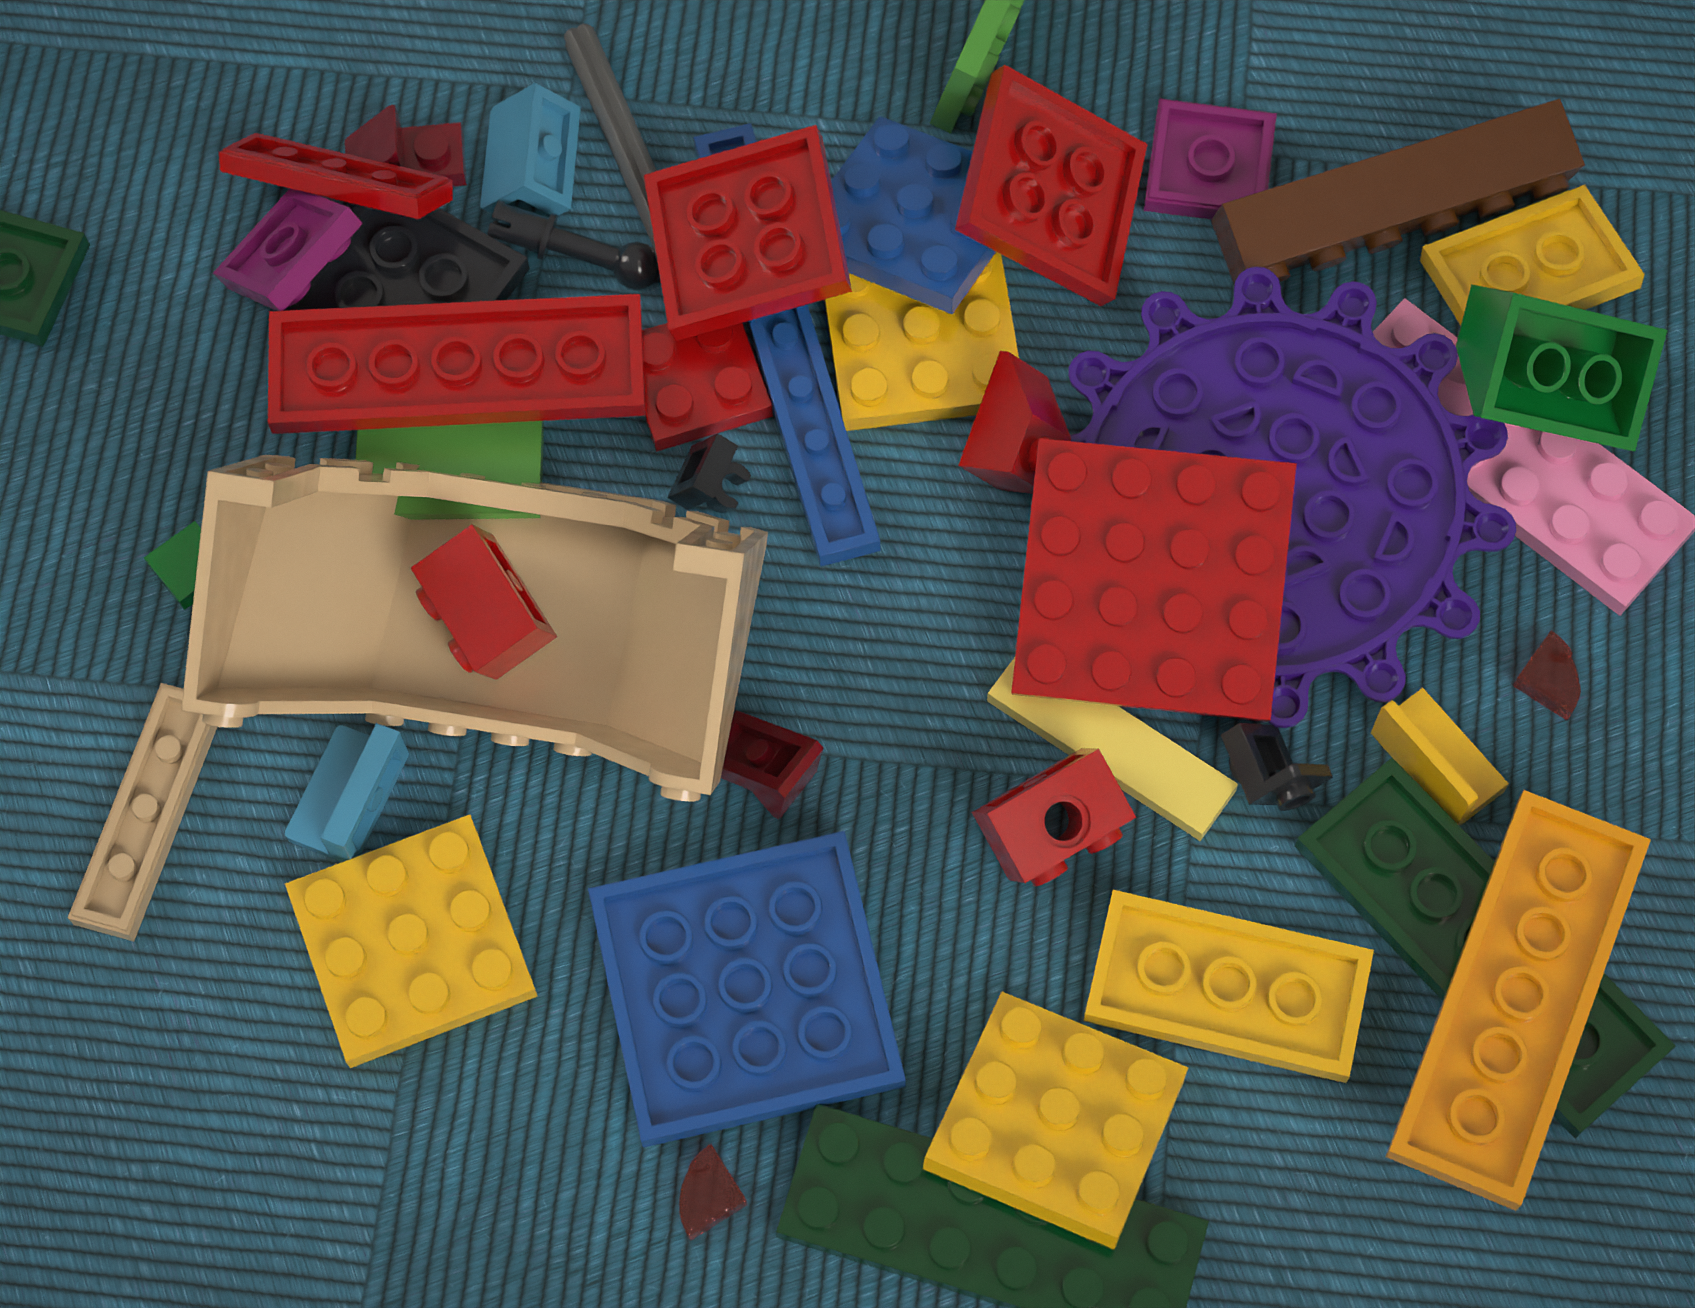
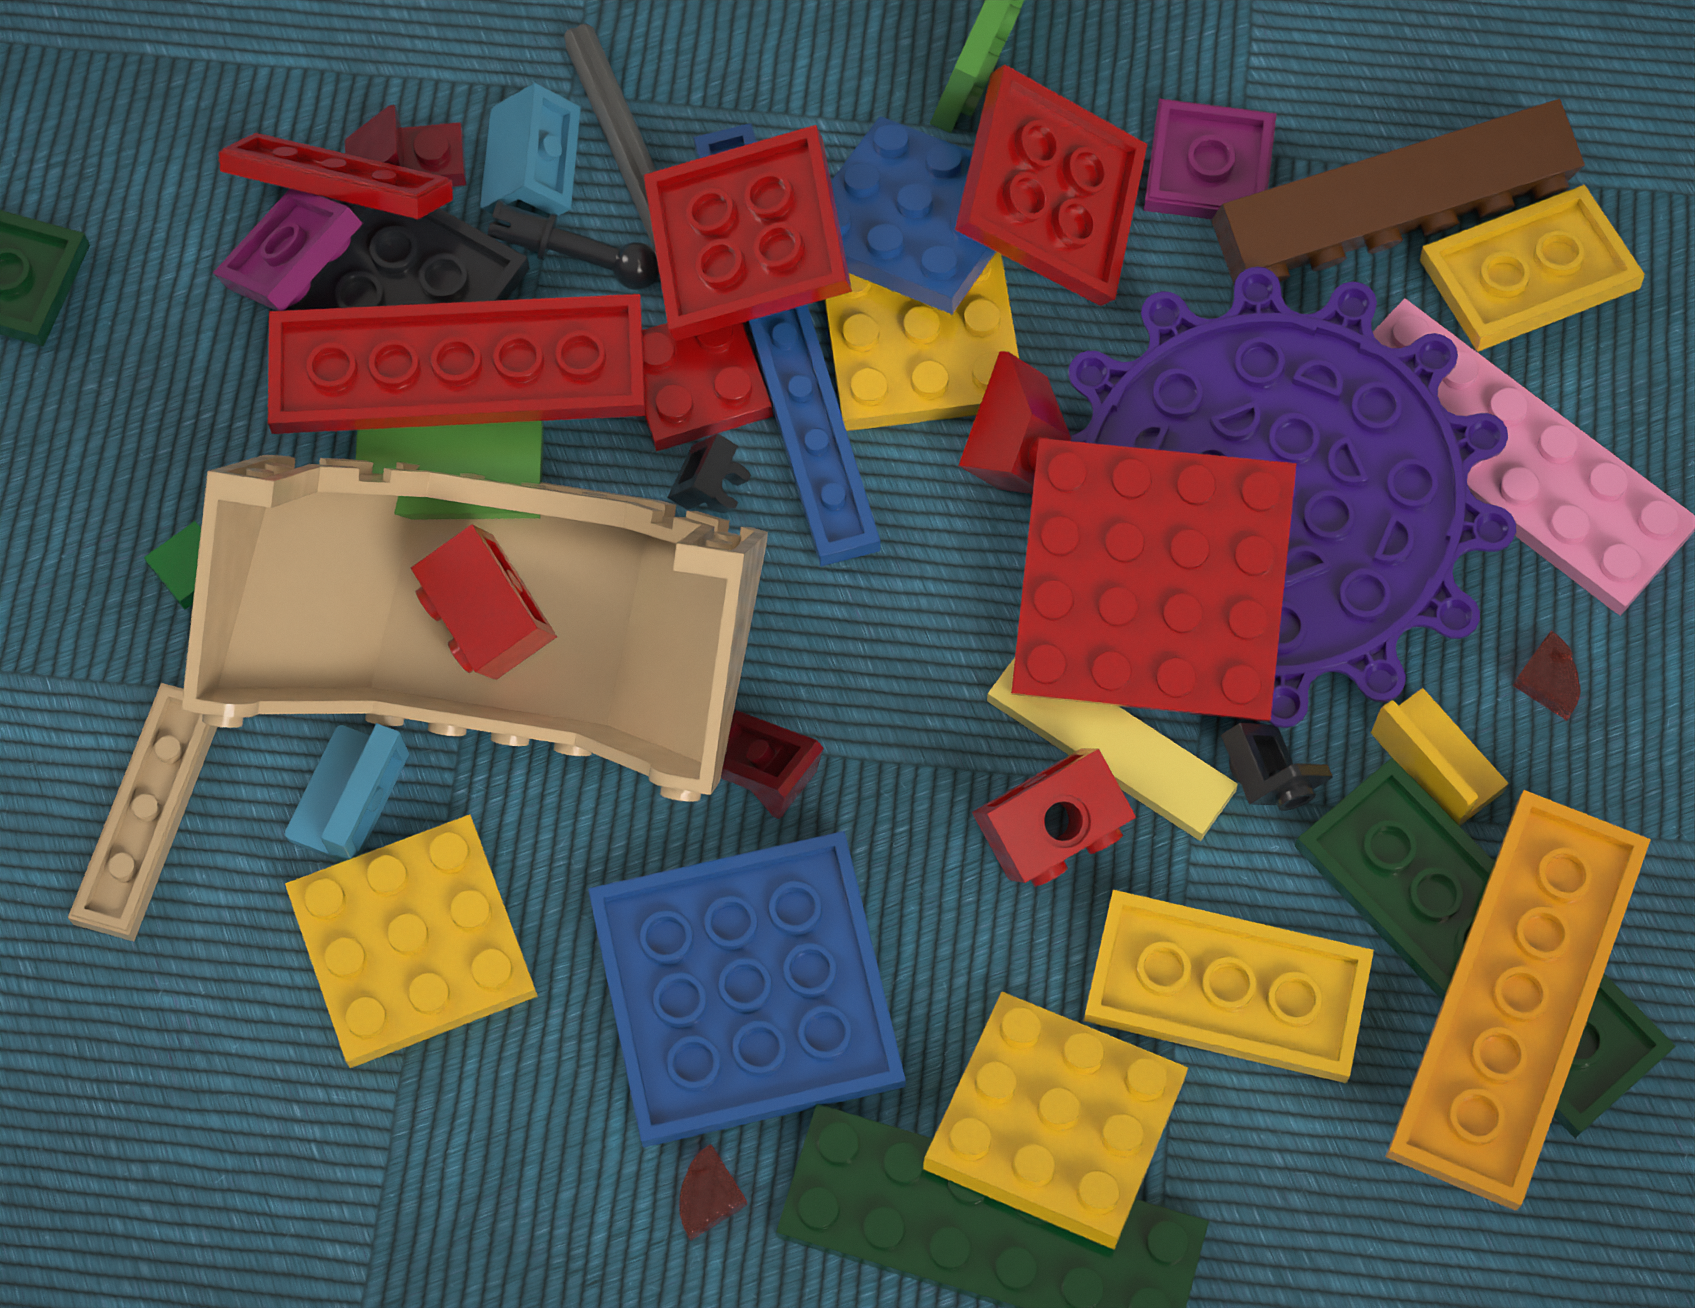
green slope [1456,284,1668,452] -> none

